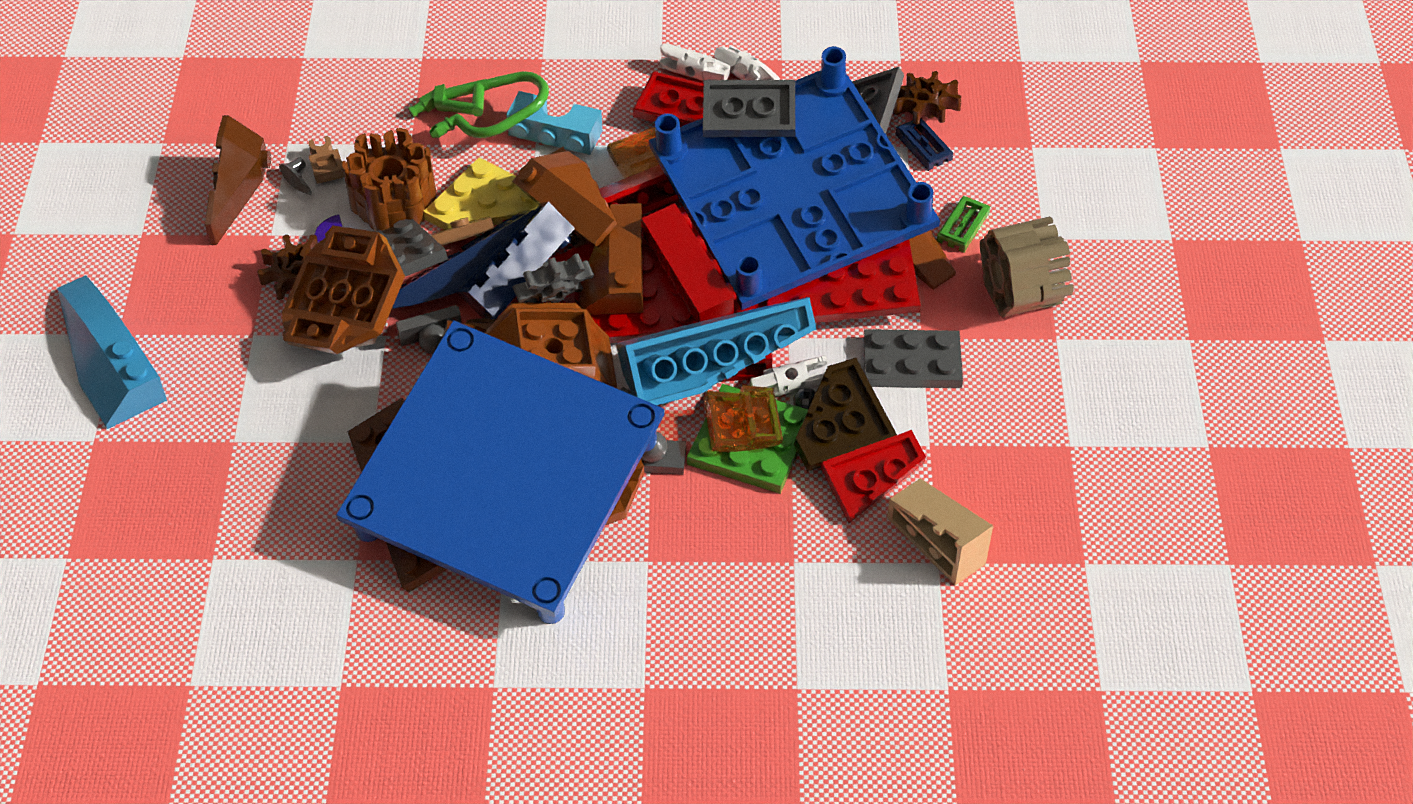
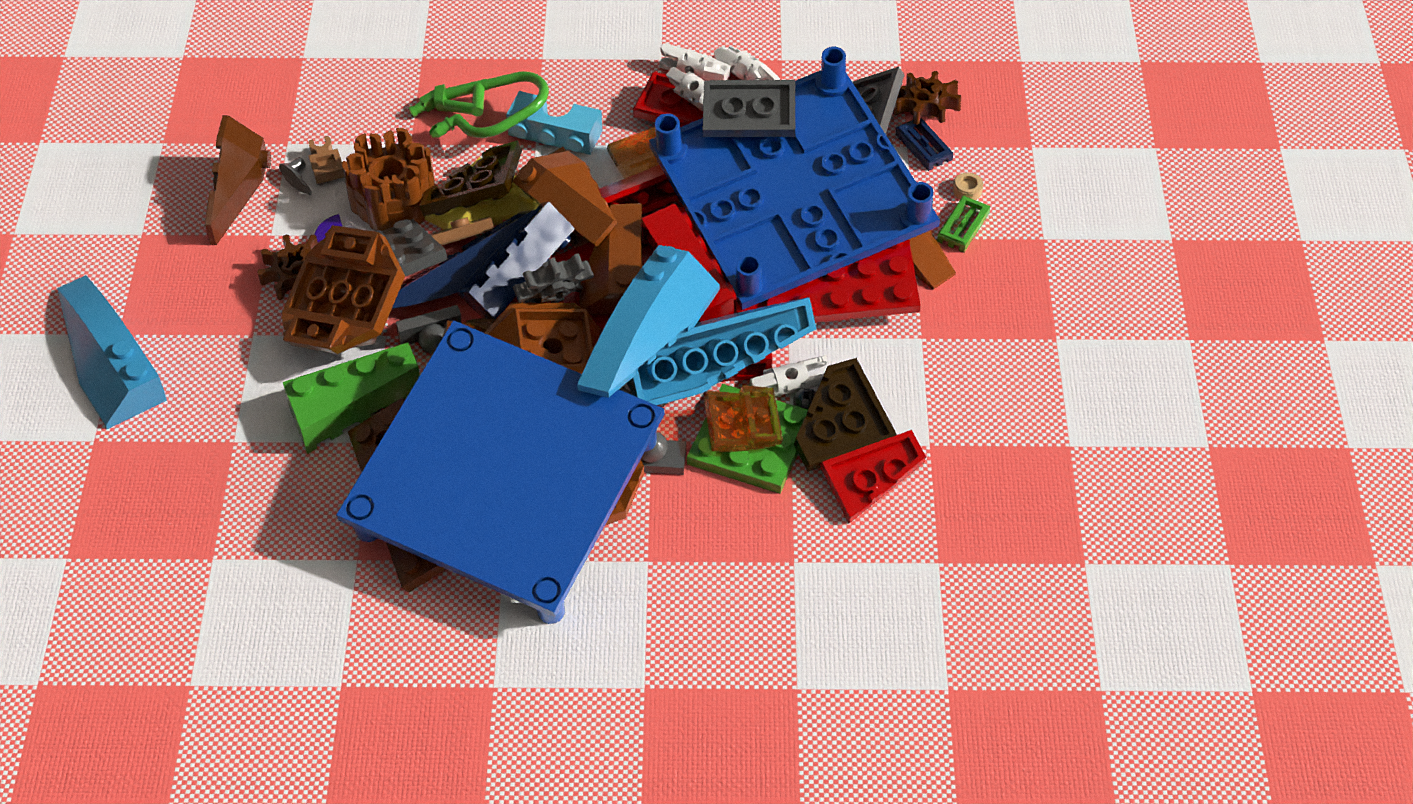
dark grey plate [863,329,963,388] -> none
tan wedge [887,478,993,586] -> none
dark tan piece [980,216,1074,318] -> none
none -> bright green wedge [283,342,420,454]
none -> dark brown plate [419,140,522,216]
none -> dark azure wedge [577,245,720,398]
none -> white hinge [666,67,704,111]
none -> tan tile [953,173,983,200]

